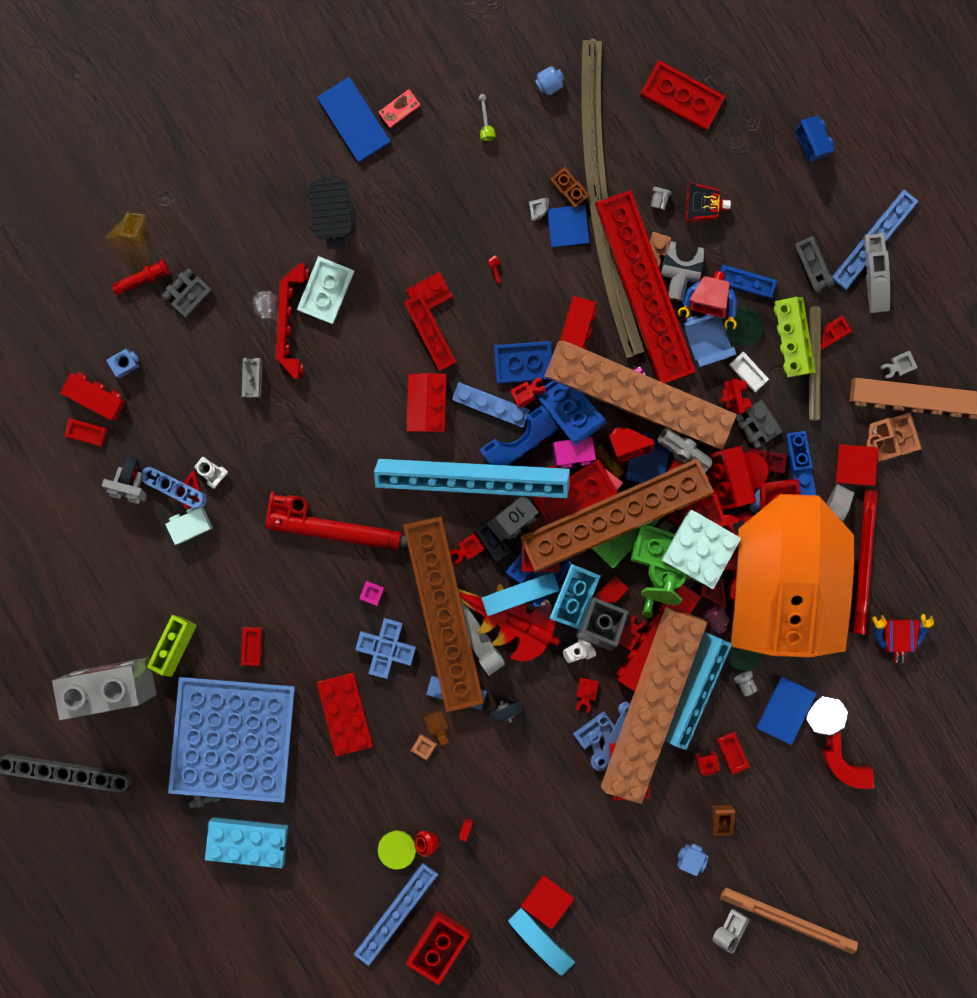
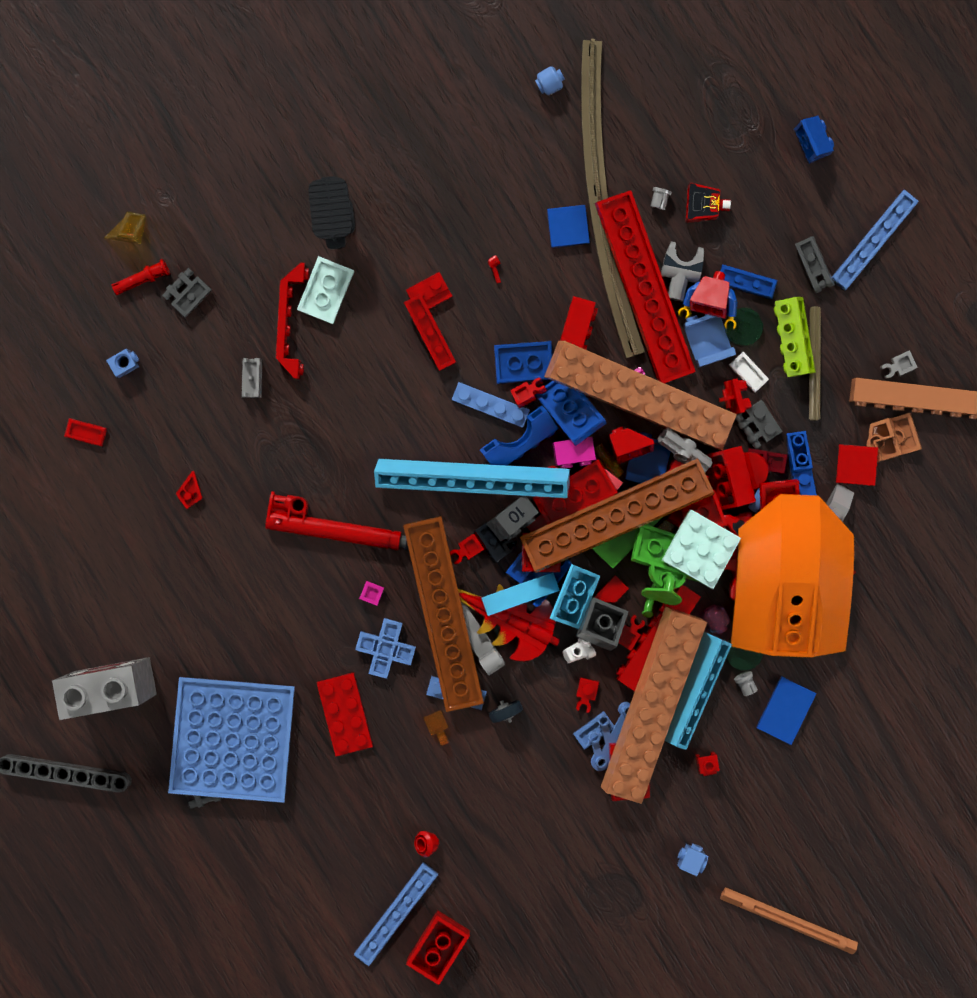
red brick [60,372,126,421] -> none
light grey plate [102,457,147,504] -> none
medium blue beam [141,467,207,509] -> none
lime brick [147,615,197,677] -> none
light aqua brick [165,507,213,545] -> none
white plate [194,457,228,489] -> none
medium azure piece [205,817,288,868] -> none
red tile [241,627,262,666] -> none
clear head [253,291,278,319] -> none
blue tile [317,77,391,163] -> none
coral tile [378,89,421,128] -> none
lime tile [378,830,416,870] -> none
red slope [406,373,447,433] -> none
nougat tile [411,734,437,761] -> none
red tile [459,818,473,842] -> none
hinge [479,94,496,141] -> none
medium azure slope [508,907,575,976] -> none
red tile [521,875,574,929] -> none
light grey tile [529,198,549,221] -> none
dark orange slope [550,167,590,208] -> none
red tile [640,60,726,131] -> none
nougat plate [650,232,671,267] -> none
red piece [700,579,726,608] -> none
dark orange slope [712,805,735,836] -> none
light grey plate [713,909,750,954] -> none
red tile [716,731,750,775] -> none
piece [807,697,848,736] -> none
red tile [821,315,852,350] -> none
red arch [822,731,874,789] -> none
red piece [853,490,878,634] -> none
light grey slope [863,233,890,313] -> none
torso [872,614,934,663] -> none

